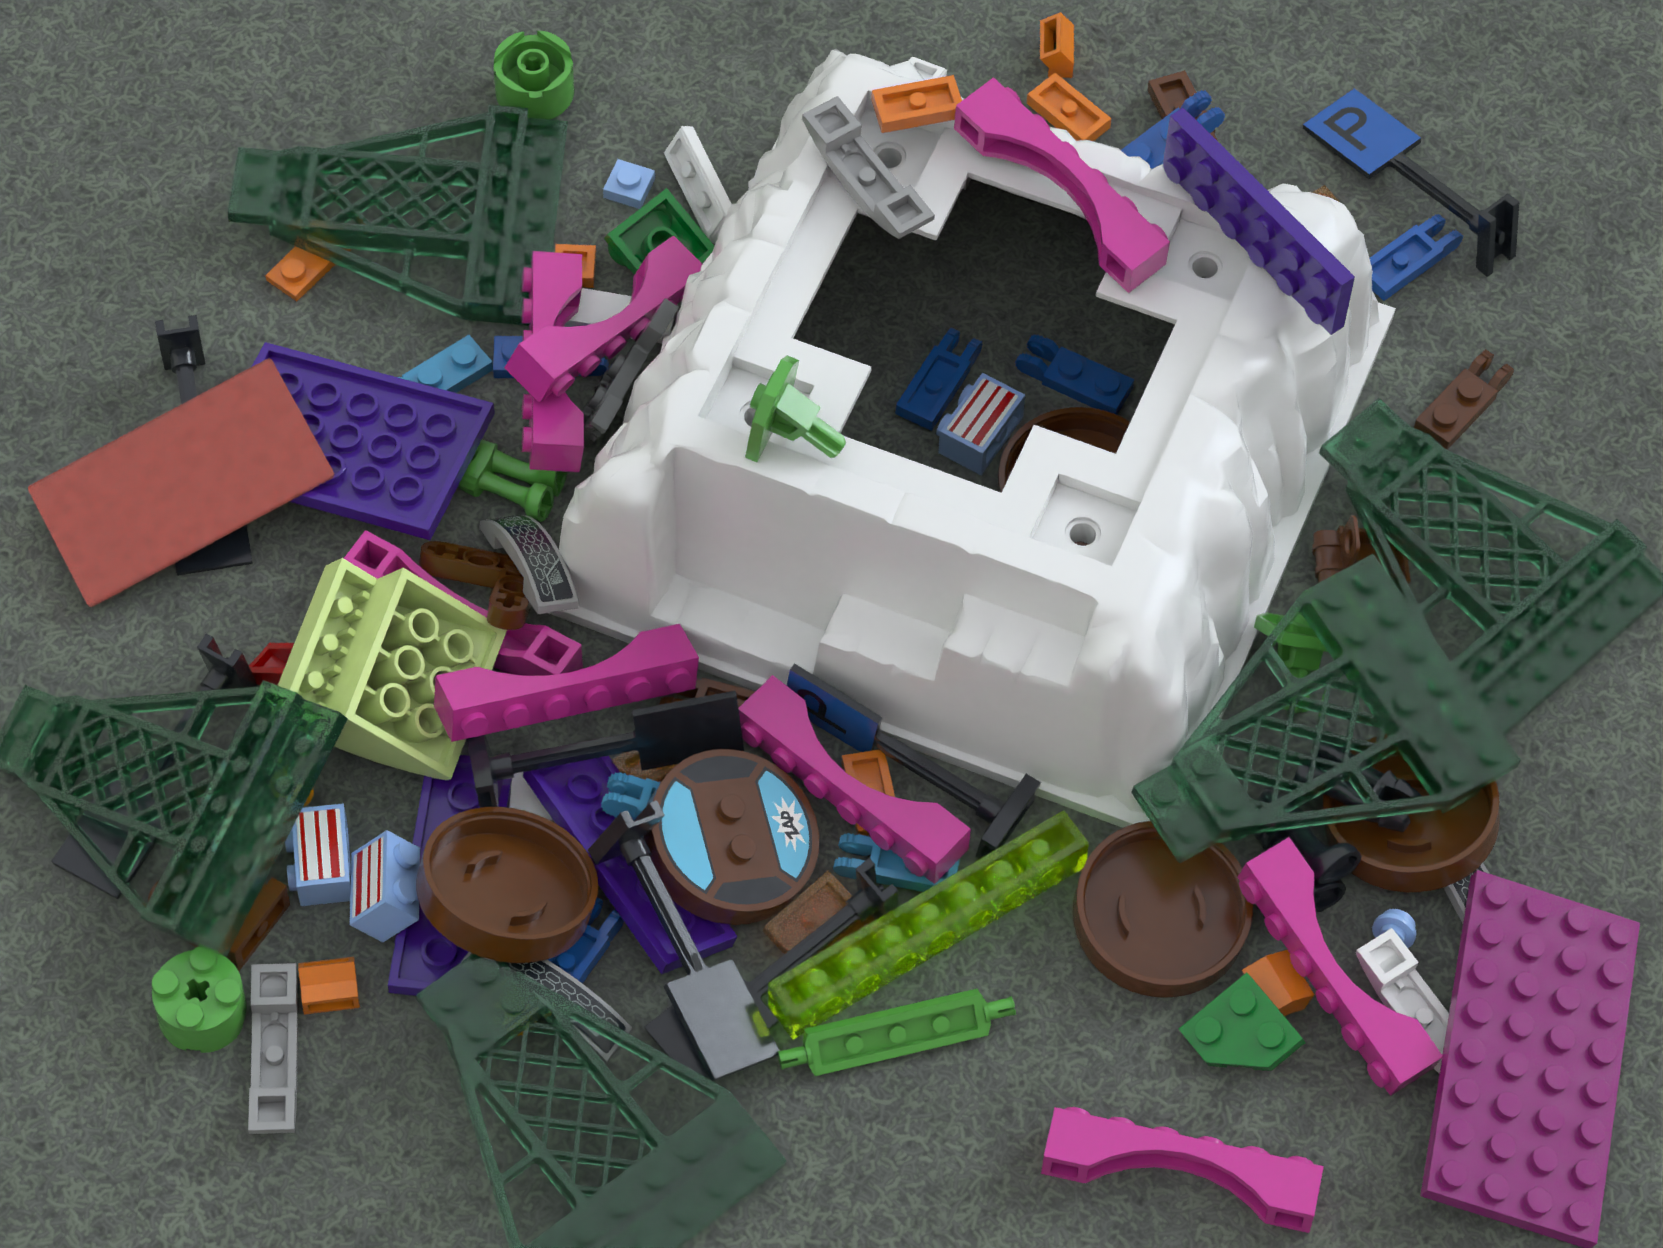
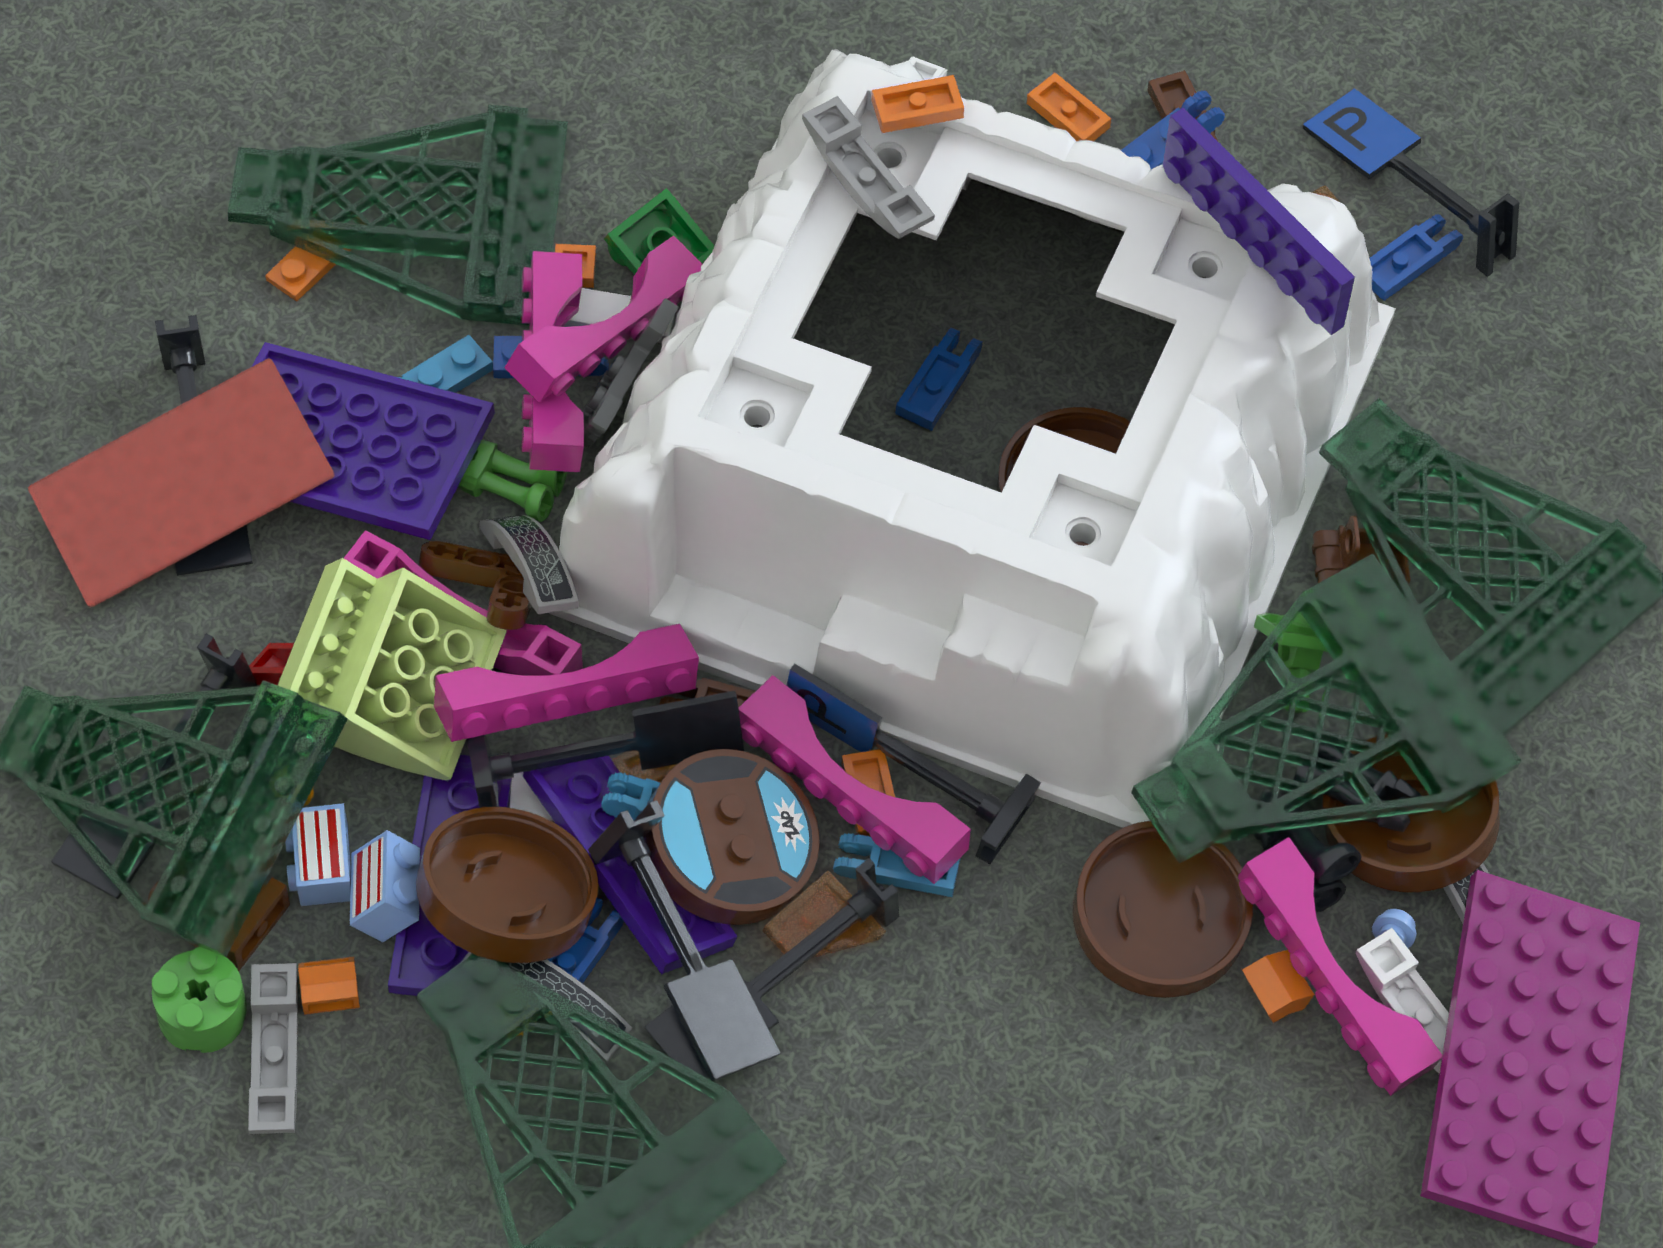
bright green brick [494,31,574,126] -> none
light blue plate [603,159,655,209] -> none
white tile [664,126,732,244] -> none
bright green piece [745,355,846,462] -> none
clear neon green brick [768,810,1089,1040] -> none
bright green plate [777,989,1016,1076] -> none
brick [936,373,1025,475] -> none
dark pink arch [954,77,1170,293] -> none
blue hinge [1015,334,1134,415] -> none
orange piece [1040,12,1074,78] -> none
dark pink arch [1041,1107,1324,1233] -> none
green plate [1178,972,1306,1071] -> none
reddish brown hinge [1414,349,1514,450] -> none

